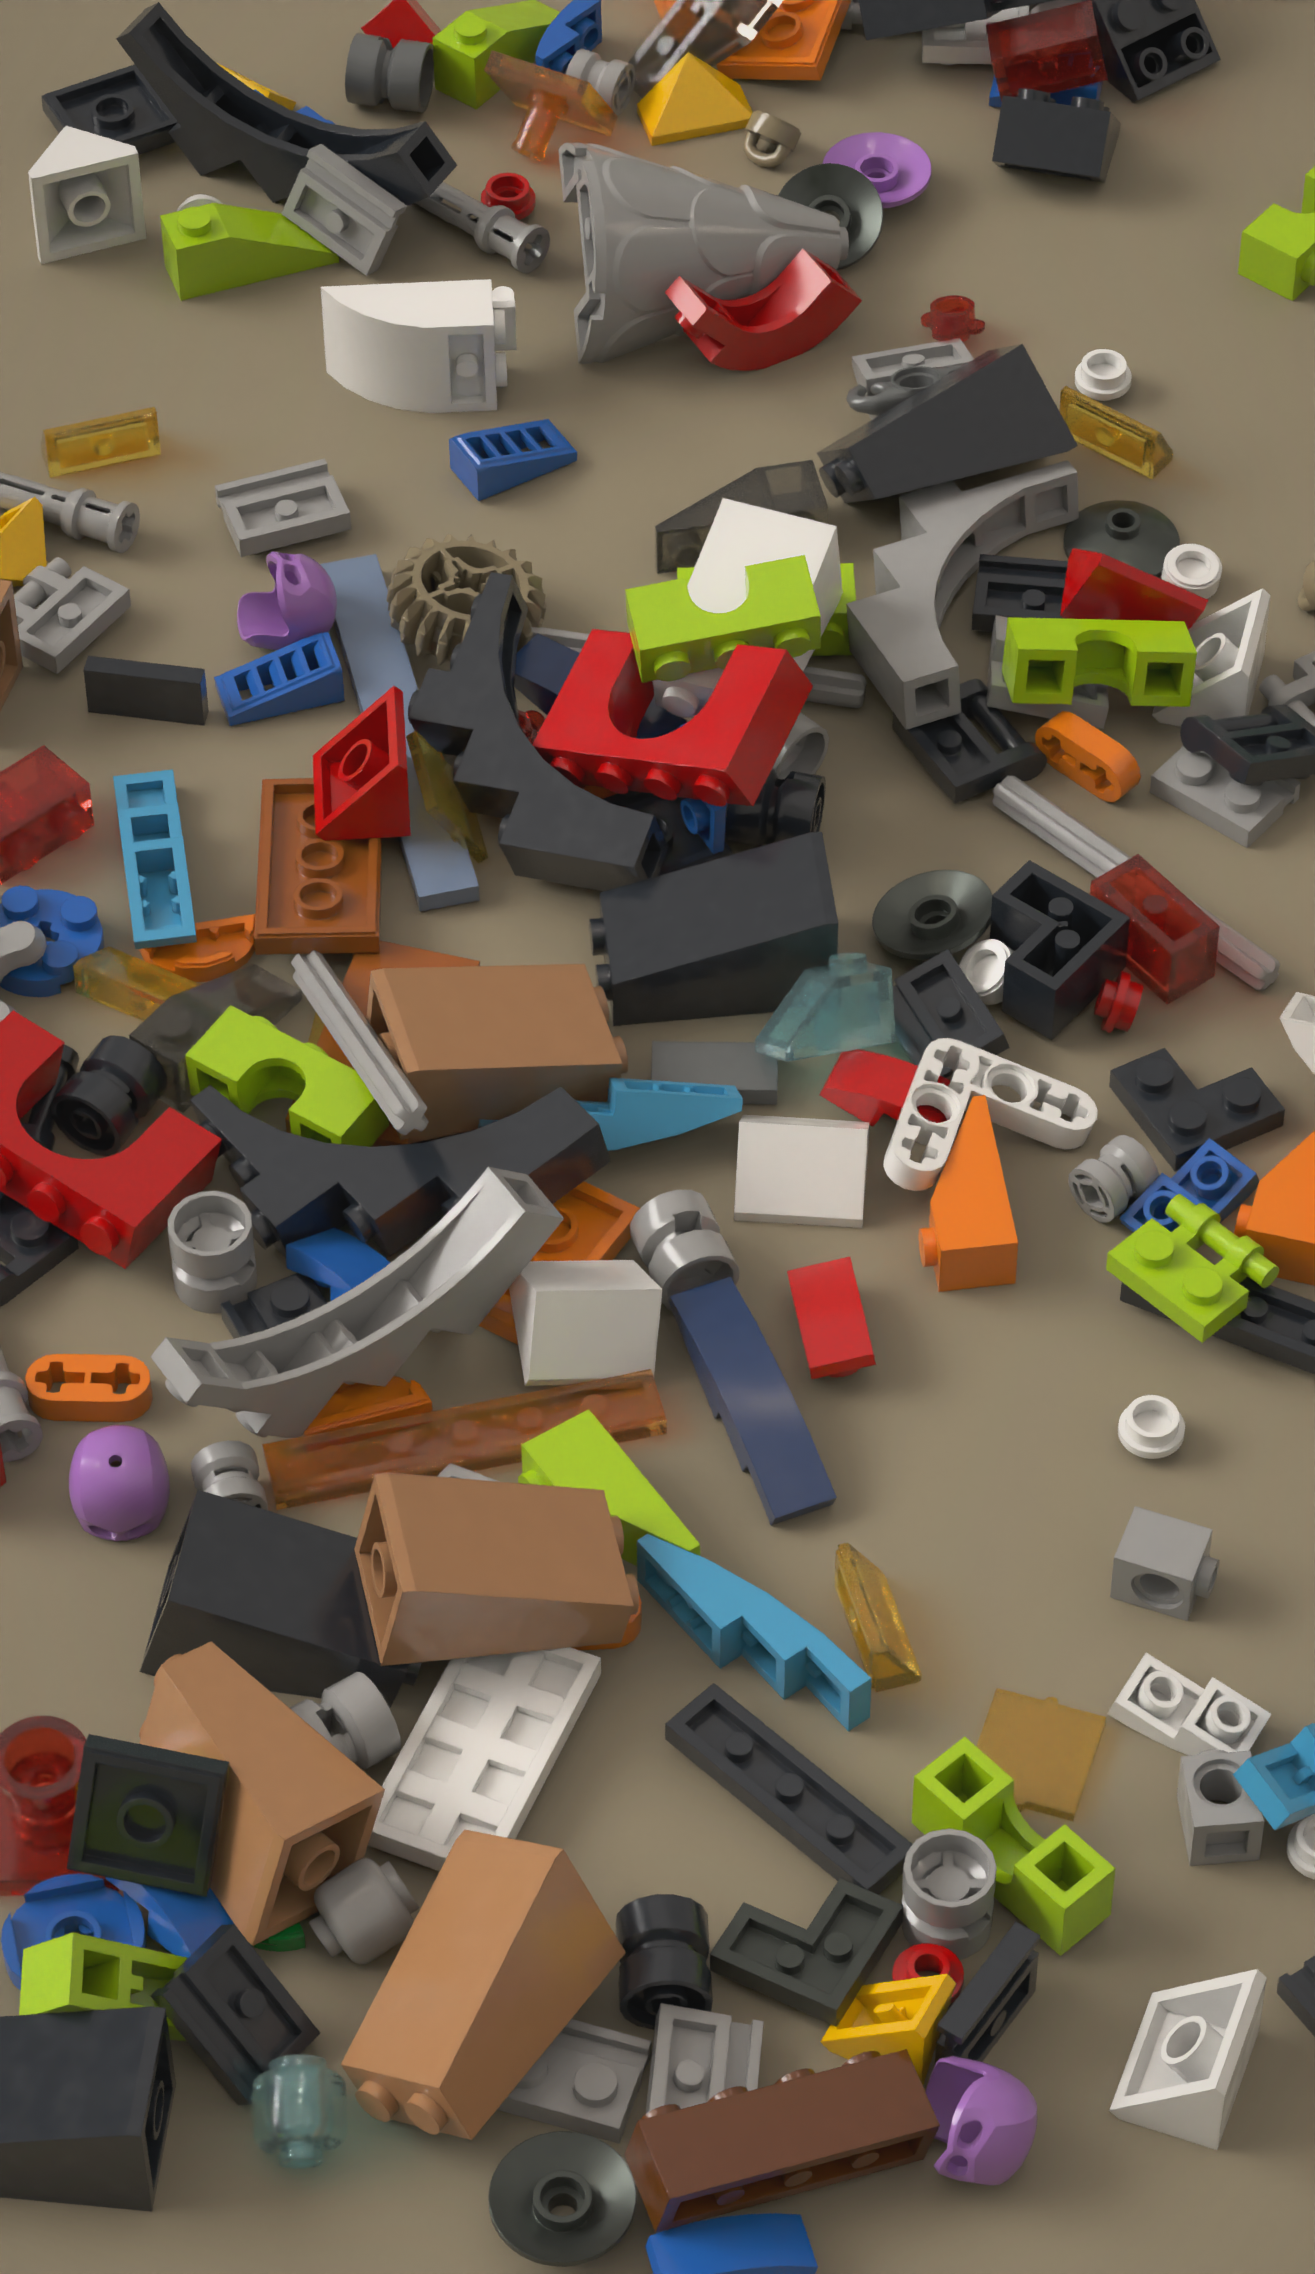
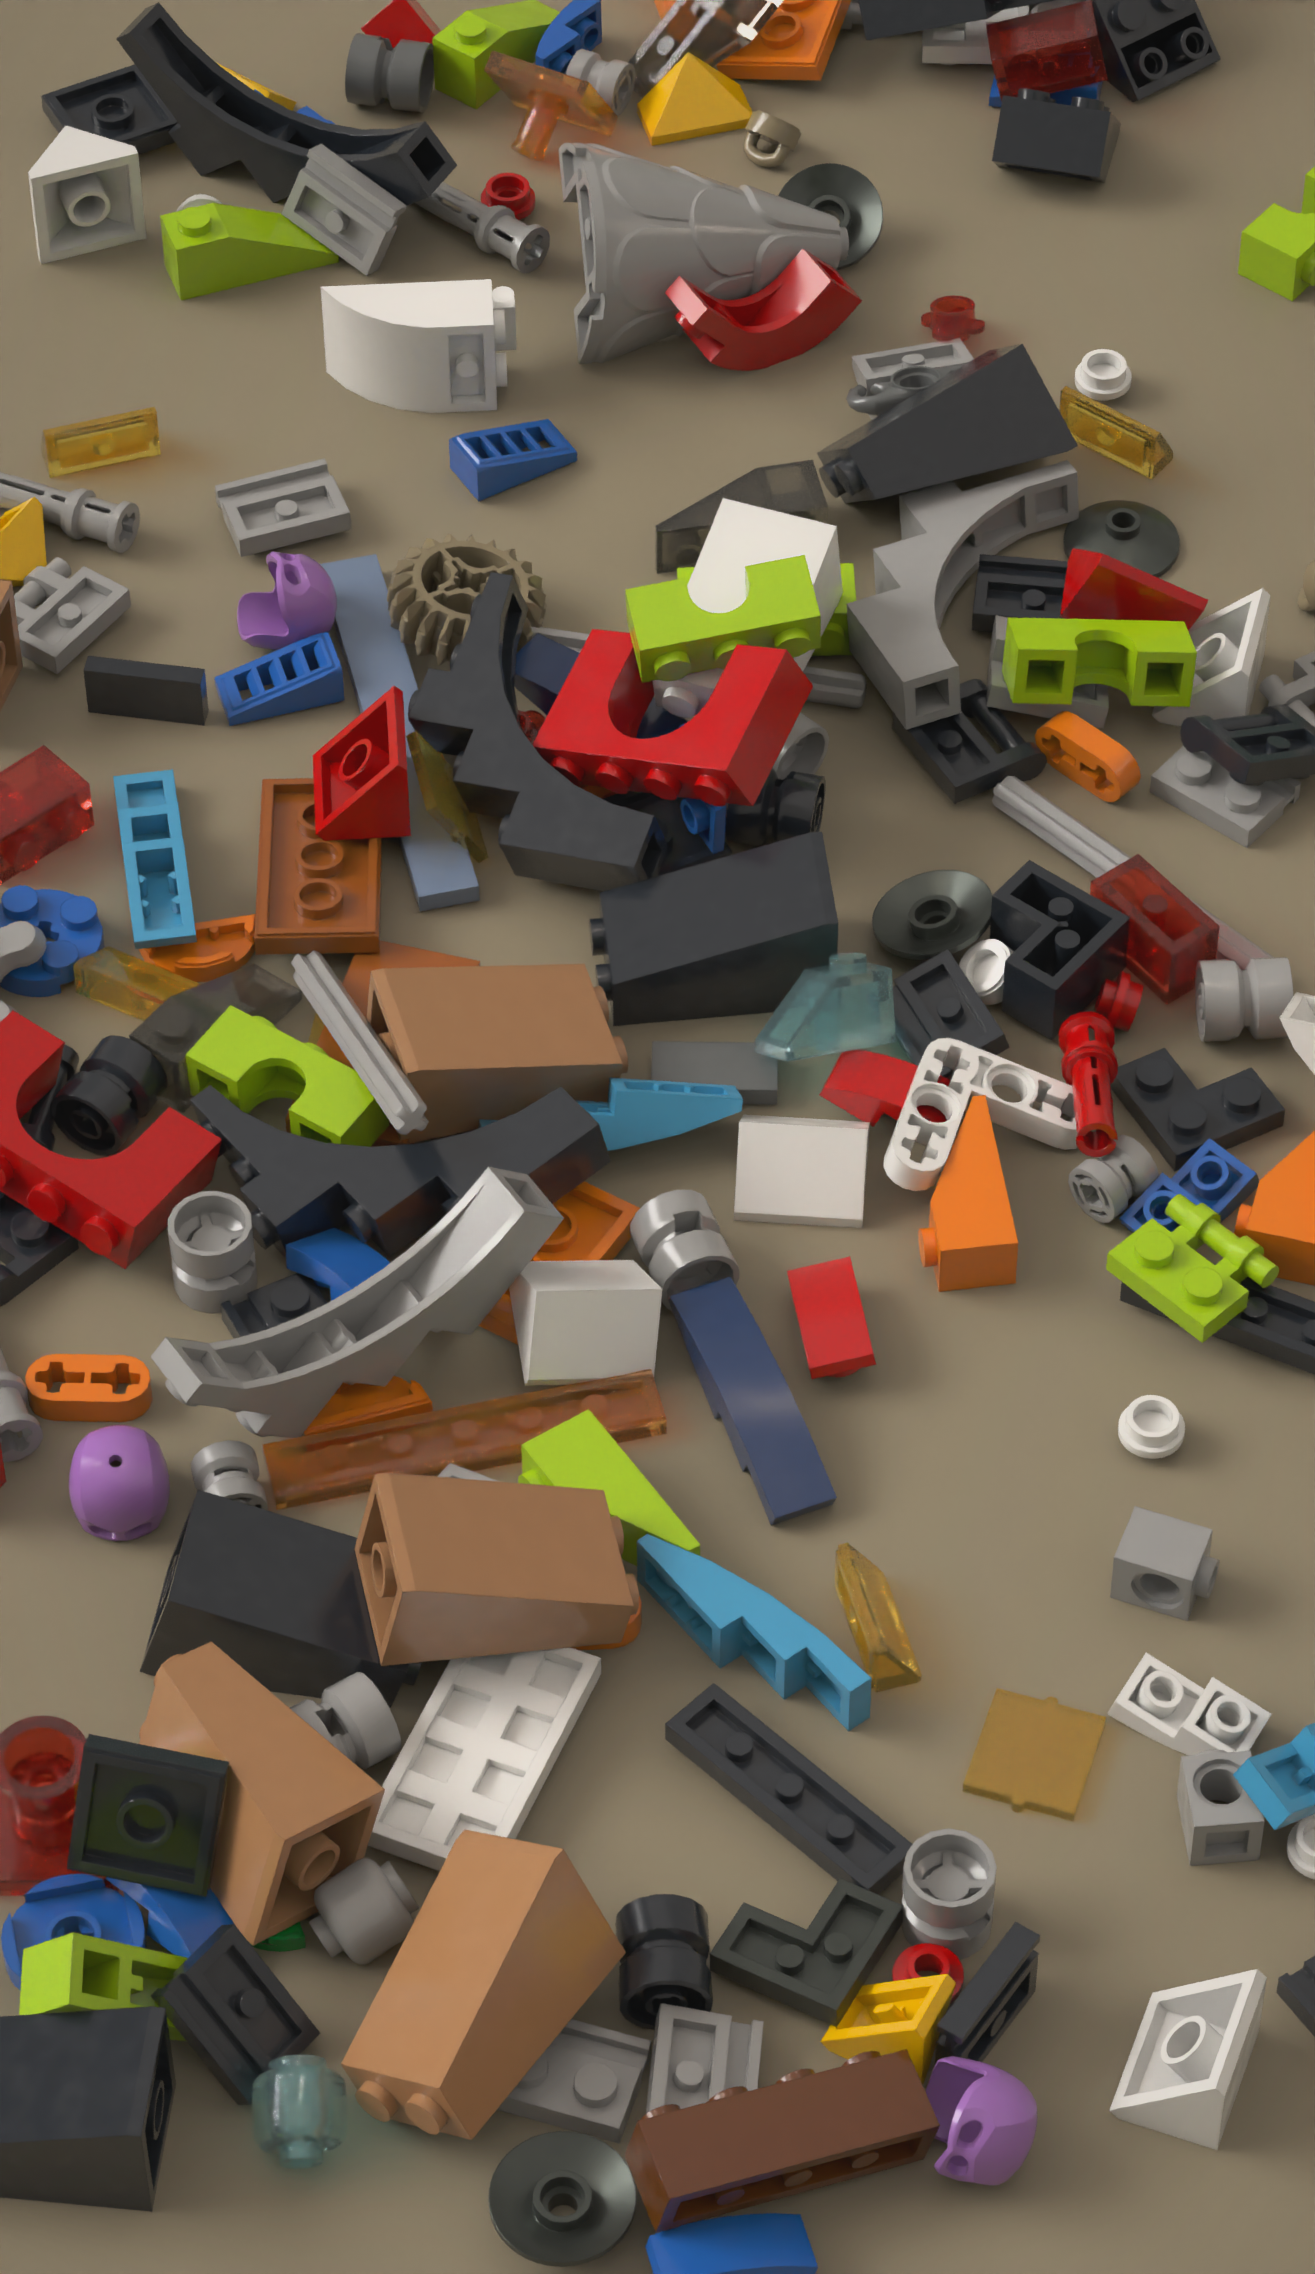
medium lavender dish [822,132,931,208] -> none
lime arch [912,1736,1116,1956] -> none
white tile [1161,544,1222,599] -> none
none -> red pin [1058,1011,1118,1157]
none -> light grey wheel [1195,957,1293,1042]

